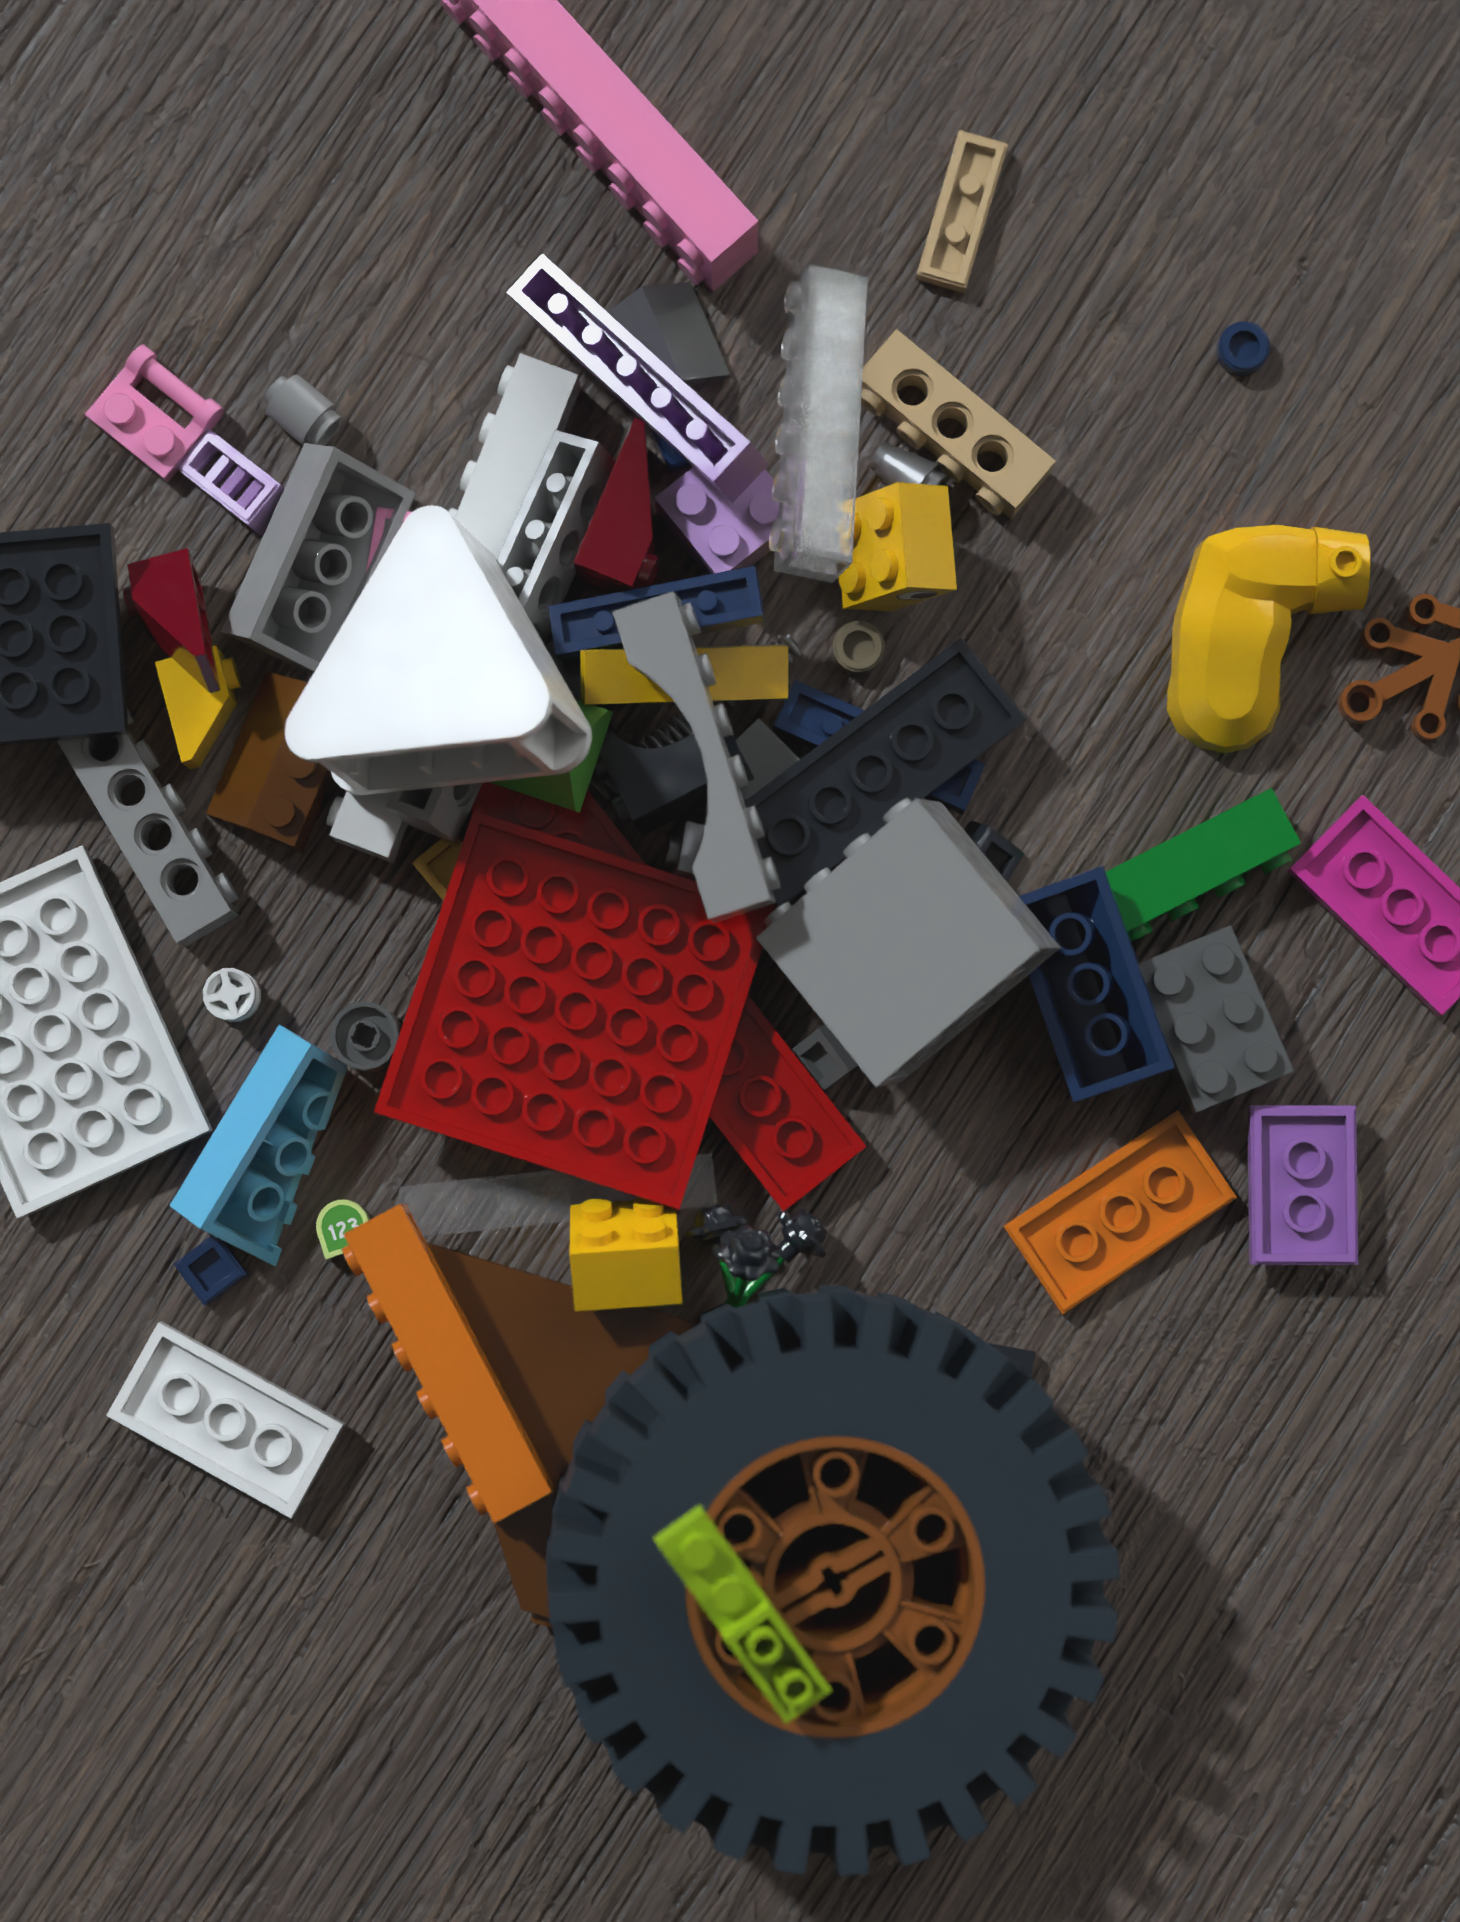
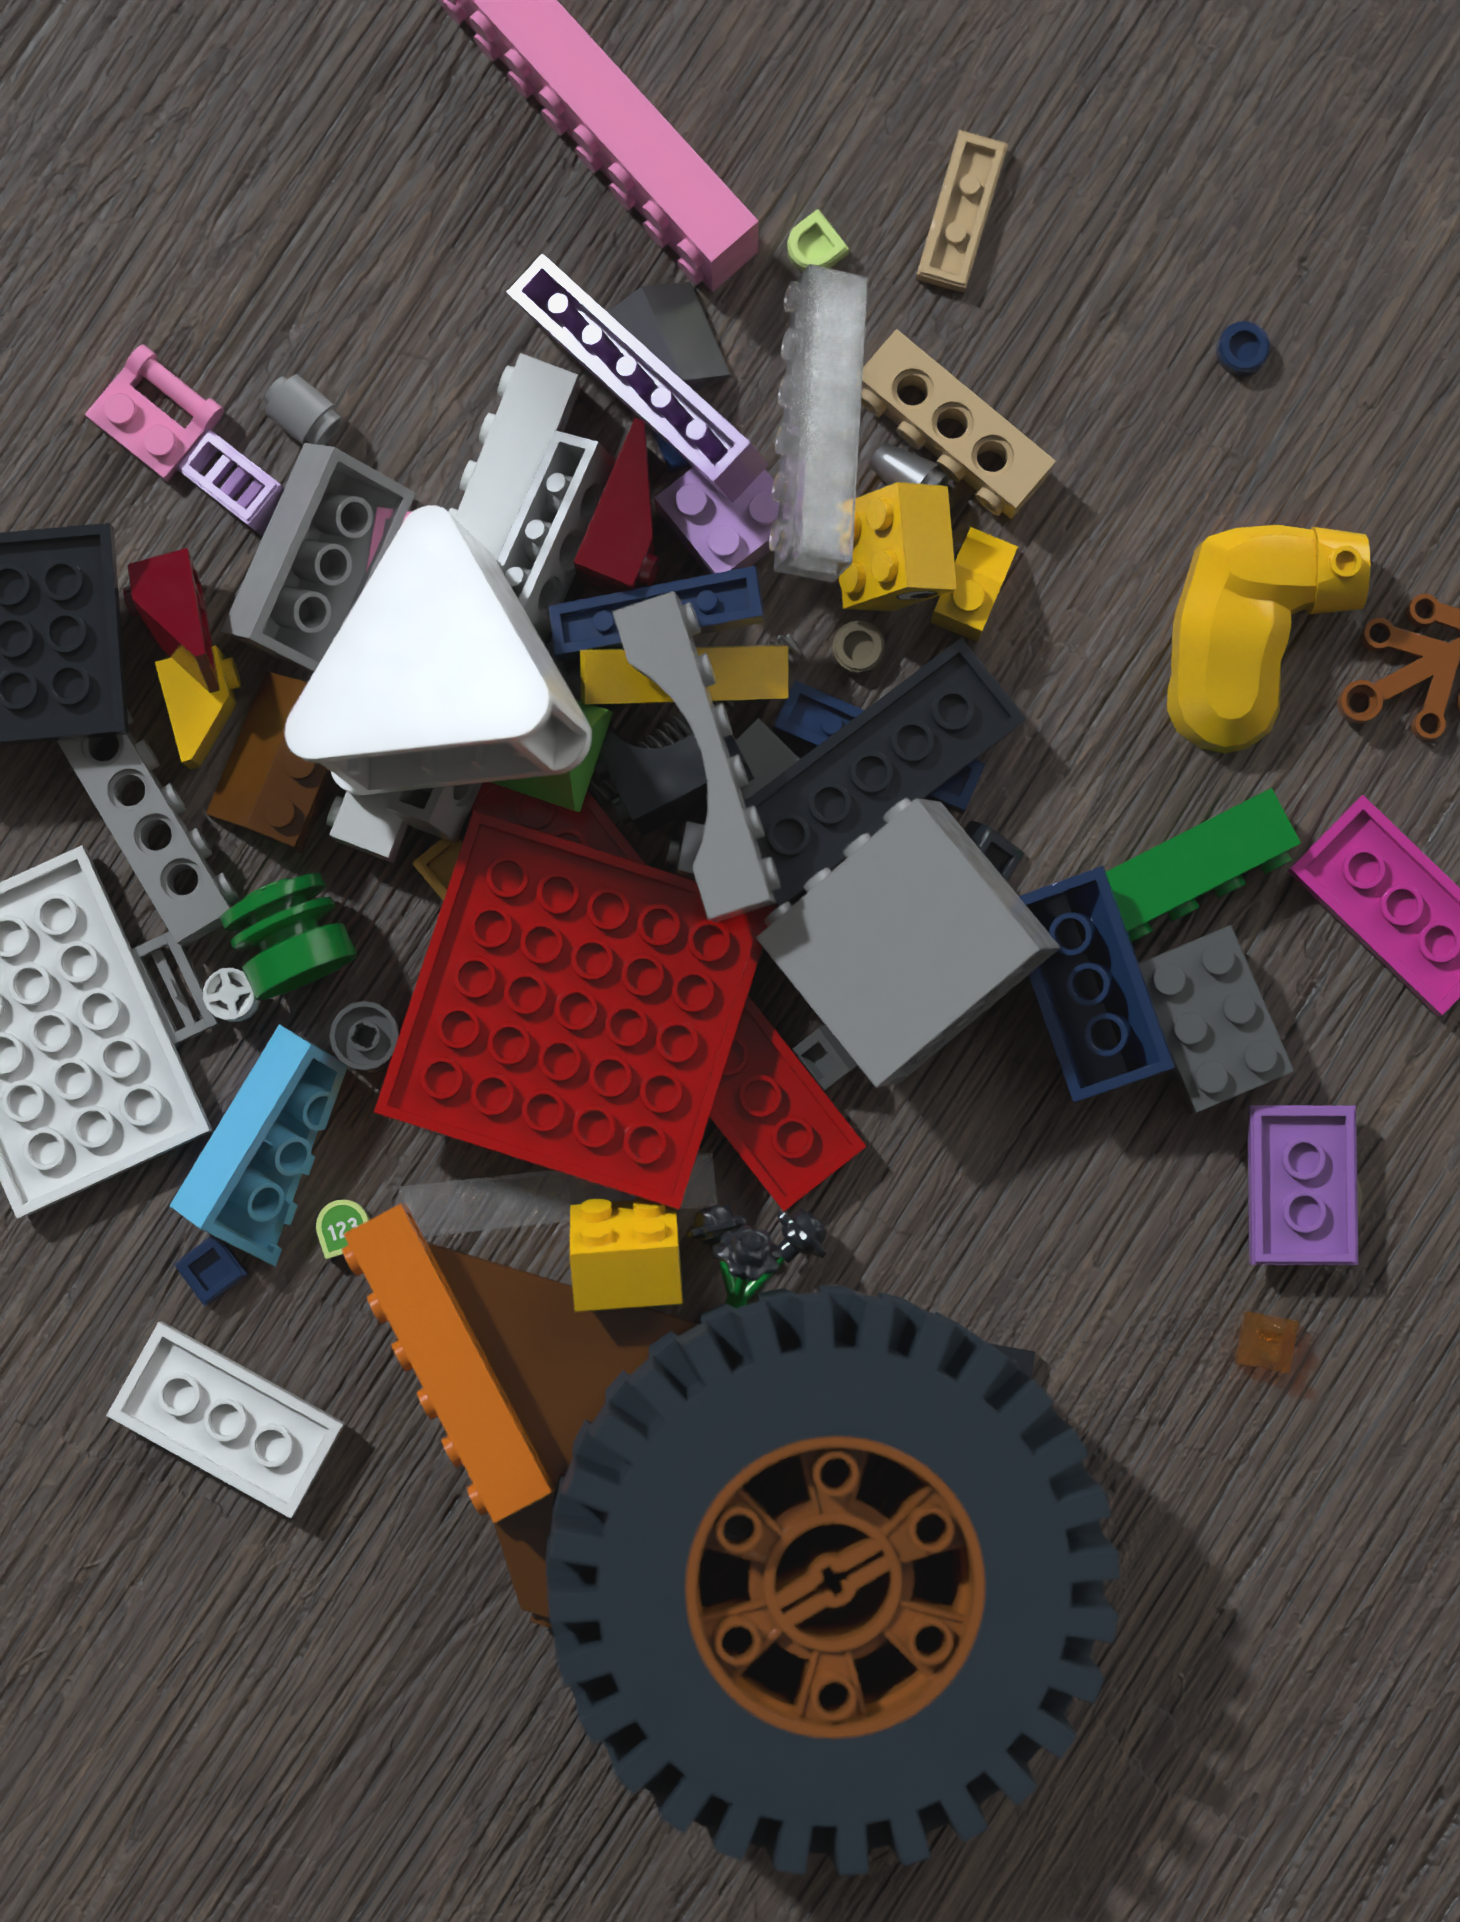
lime slope [654,1504,832,1724] -> none
orange tile [1002,1110,1237,1315] -> none
none -> light grey tile [131,931,221,1046]
none -> green wheel [220,873,358,1001]
none -> yellowish green tile [787,209,849,274]
none -> yellow slope [930,527,1018,642]
none -> clear orange tile [1235,1311,1299,1373]

